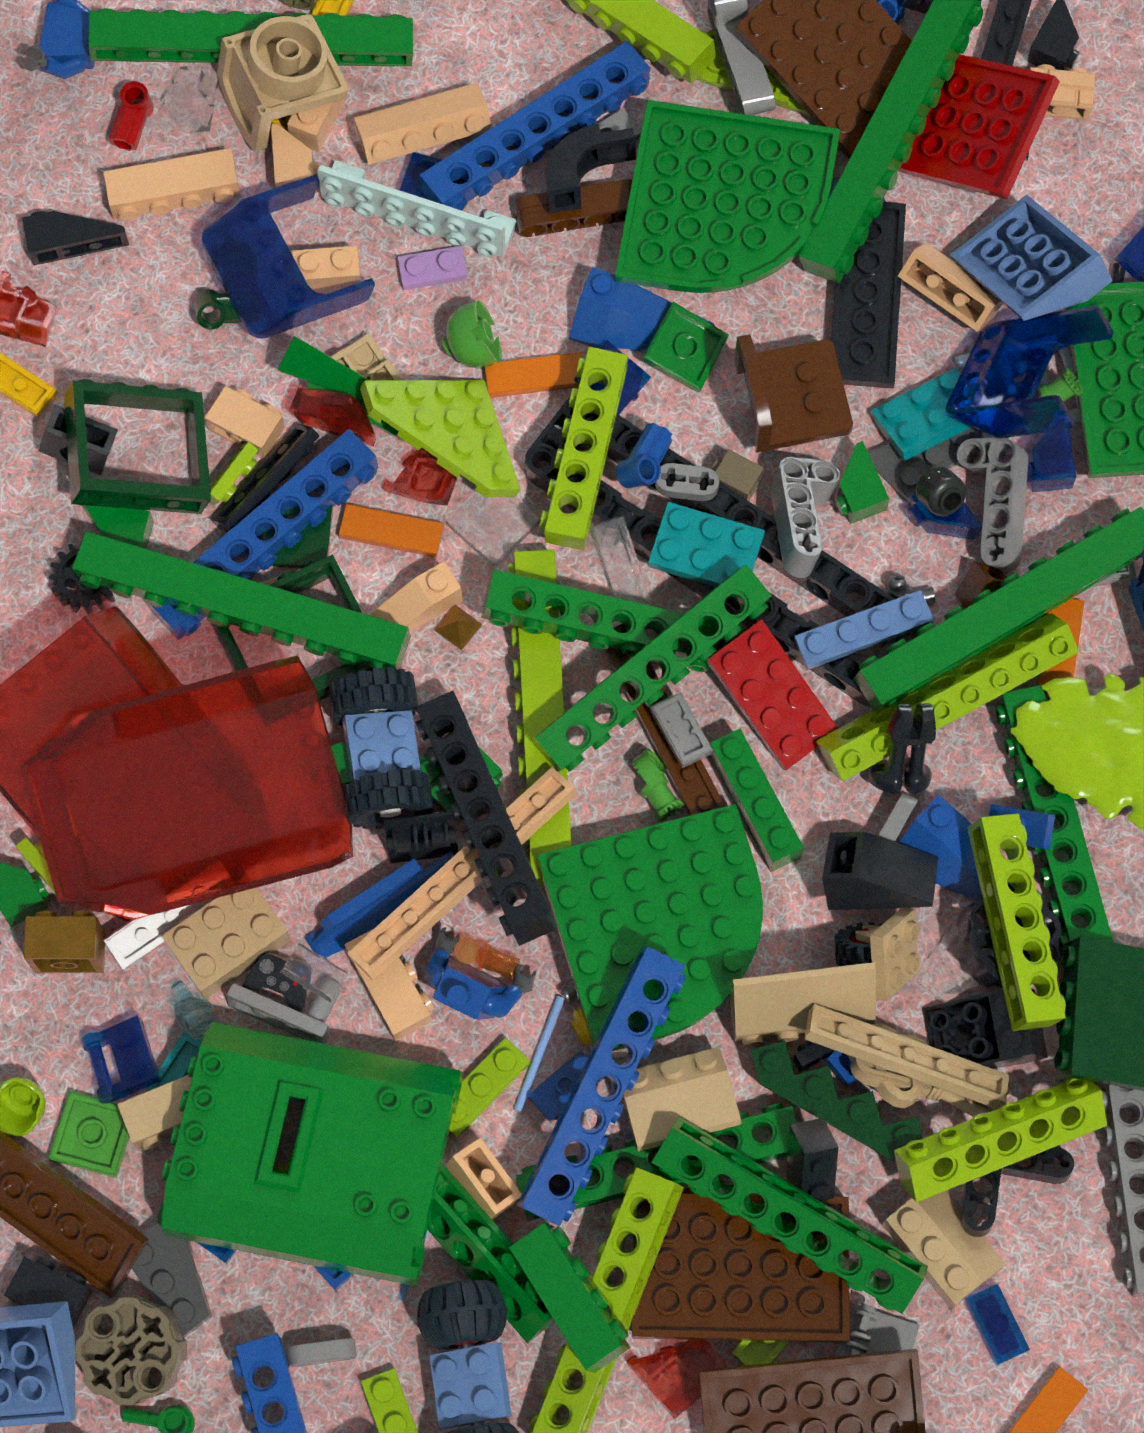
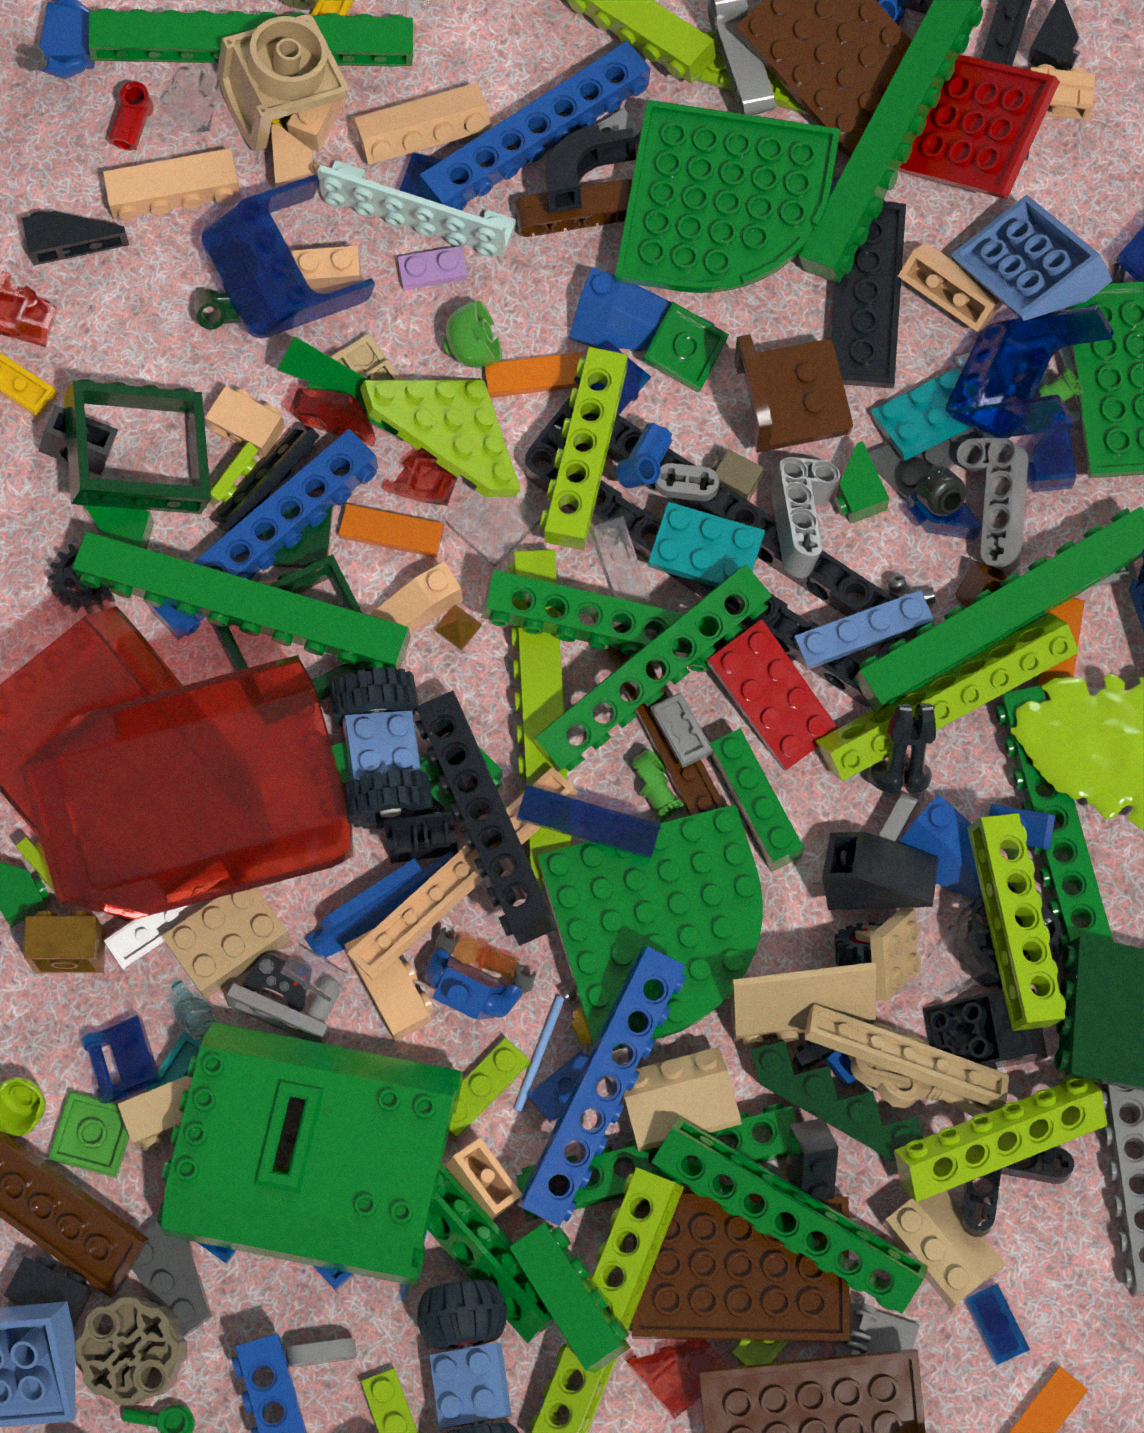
none -> clear blue tile [516,785,661,859]

